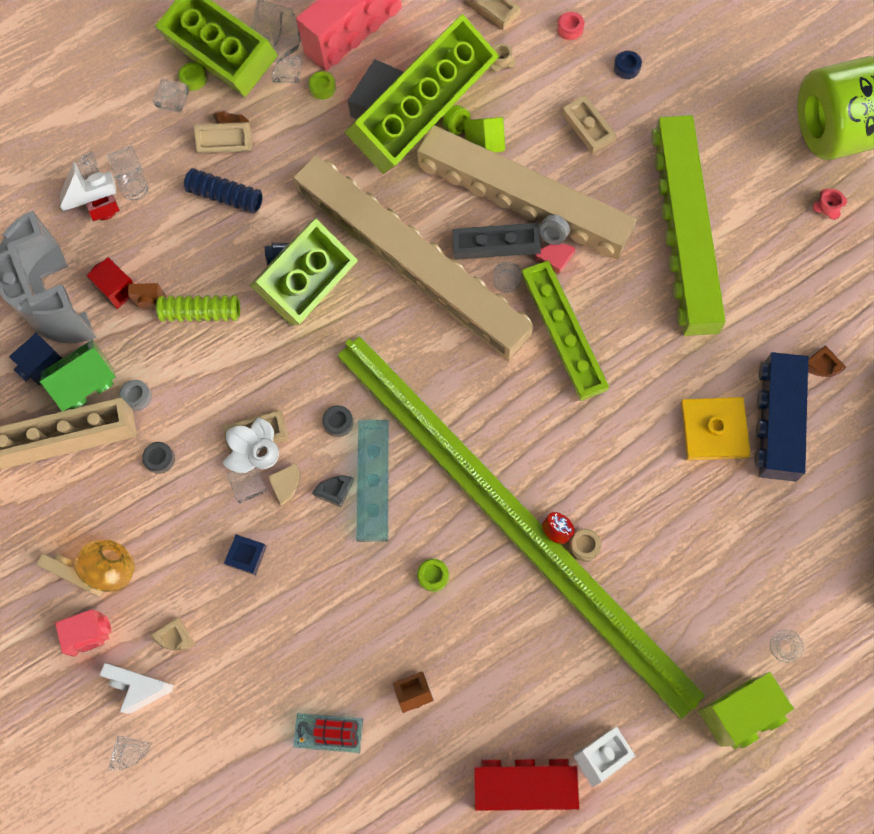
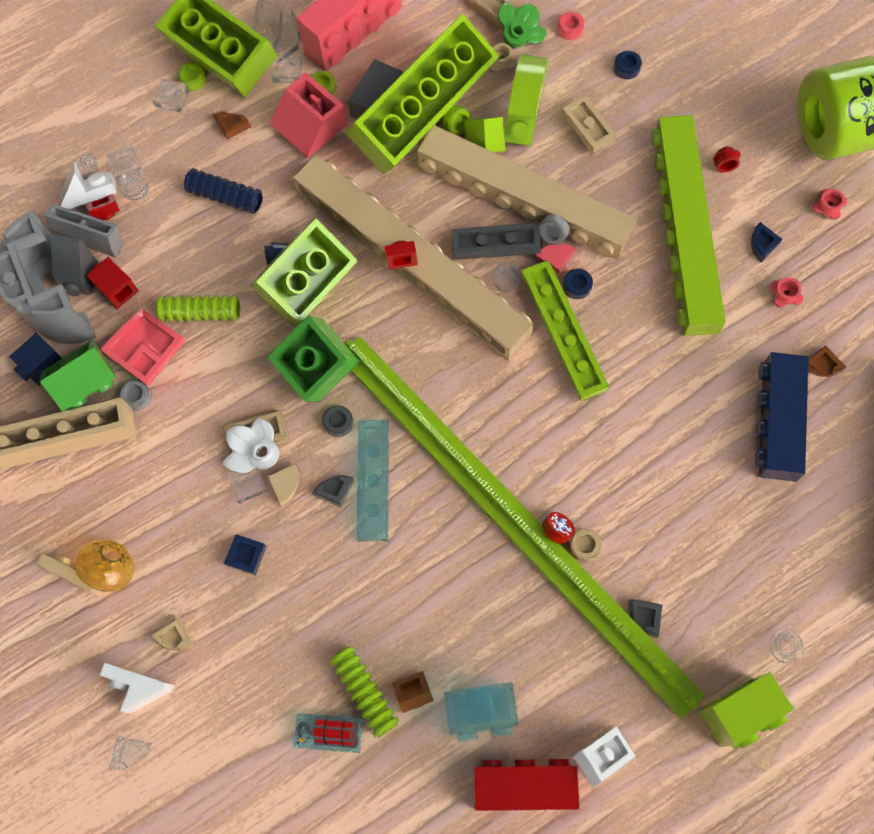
coral window [55,609,112,657] -> none
dark orange plate [128,283,166,309] -> none
dark grey tile [142,442,175,474] -> none
tan tile [194,122,253,153] -> none
lime tile [417,559,449,592] -> none
yellow plate [681,397,751,461] -> none
none -> light grey piece [44,204,124,258]
none -> dark grey slope [51,234,99,296]
none -> coral plate [100,309,186,386]
none -> bright green brick [267,315,360,402]
none -> coral slope [270,72,348,158]
none -> lime piece [329,647,399,738]
none -> red plate [385,241,418,270]
none -> clear light blue brick [444,682,519,743]
none -> bright green plate [498,2,547,49]
none -> lime arch [505,54,550,146]
none -> dark blue tile [563,269,593,299]
none -> dark grey tile [629,599,662,638]
none -> red plate [713,146,741,173]
none -> dark blue tile [751,222,783,263]
none -> coral plate [770,278,803,308]

